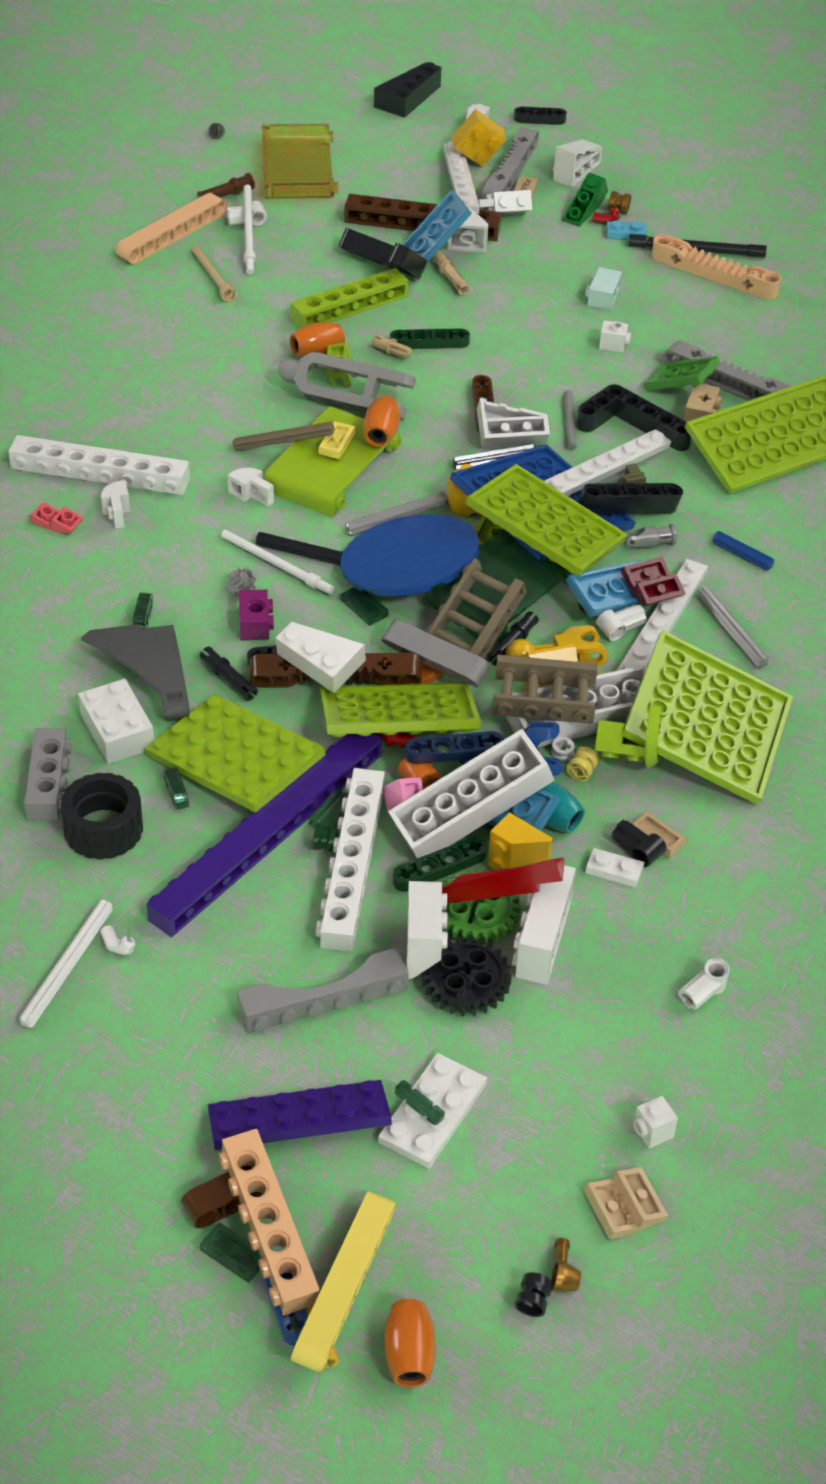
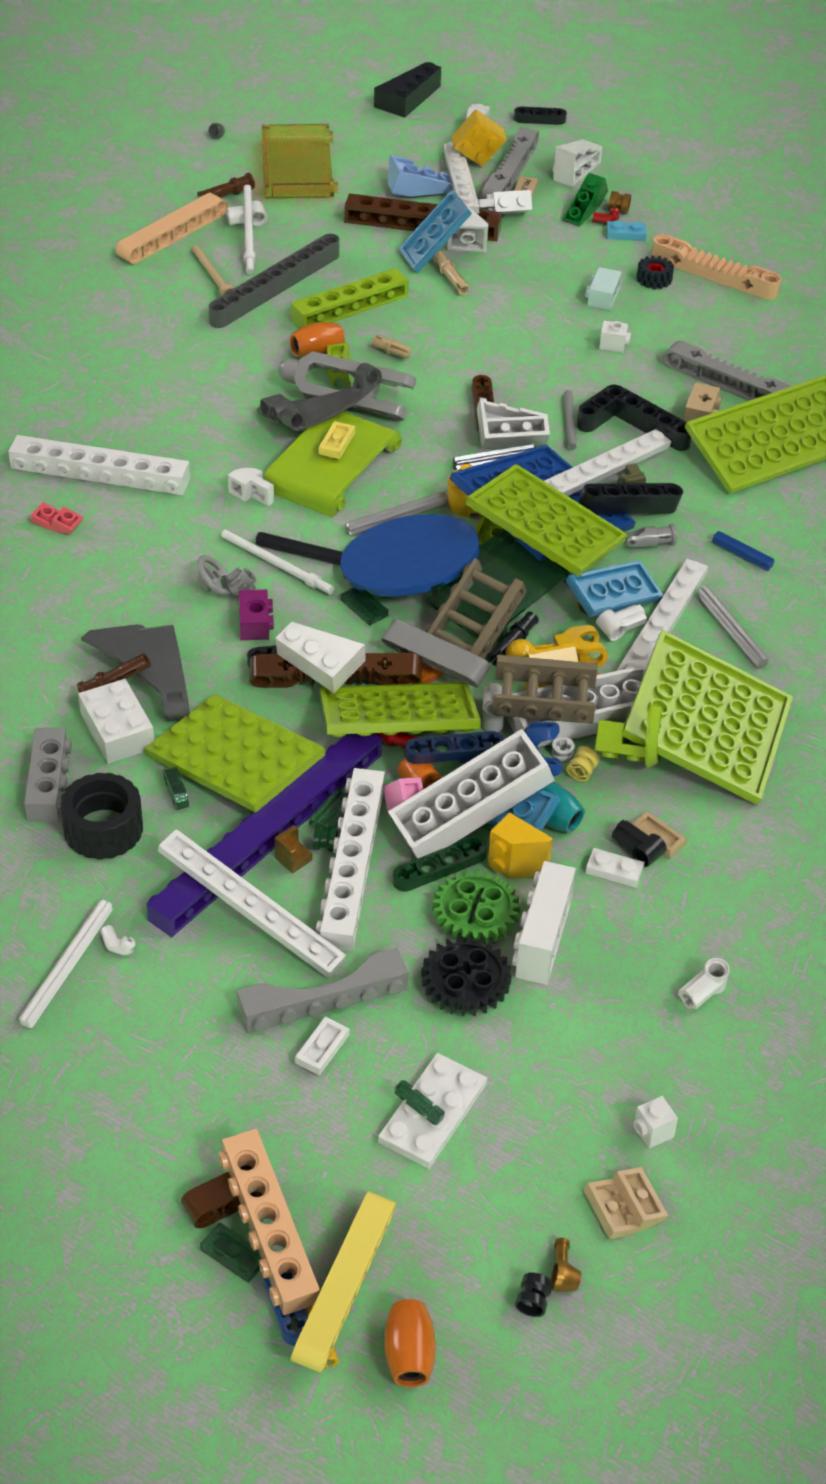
white brick [101,480,130,529] -> none
clear green beam [133,592,153,628] -> none
black pin [200,646,258,701] -> none
dark purple plate [208,1080,392,1150] -> none
dark tan axle [232,422,335,451] -> none
black beam [338,227,428,279] -> none
orange piece [363,395,401,447] -> none
dark green beam [390,328,470,349] -> none
white slope [406,881,448,979] -> none
red wedge [442,857,565,904] -> none
dark red slope [620,557,686,606] -> none
black piece [629,234,767,257] -> none
bright green plate [645,356,720,391] -> none
none -> reddish brown pin [77,653,151,693]
none -> white plate [158,829,346,978]
none -> light grey piece [197,555,231,595]
none -> dark grey beam [209,234,339,328]
none -> dark grey panel [257,363,382,431]
none -> pearl gold panel [275,825,313,874]
none -> white plate [295,1017,350,1076]
none -> light blue wedge [388,155,454,197]
none -> white piece [481,683,504,732]
none -> black bush [637,255,674,289]

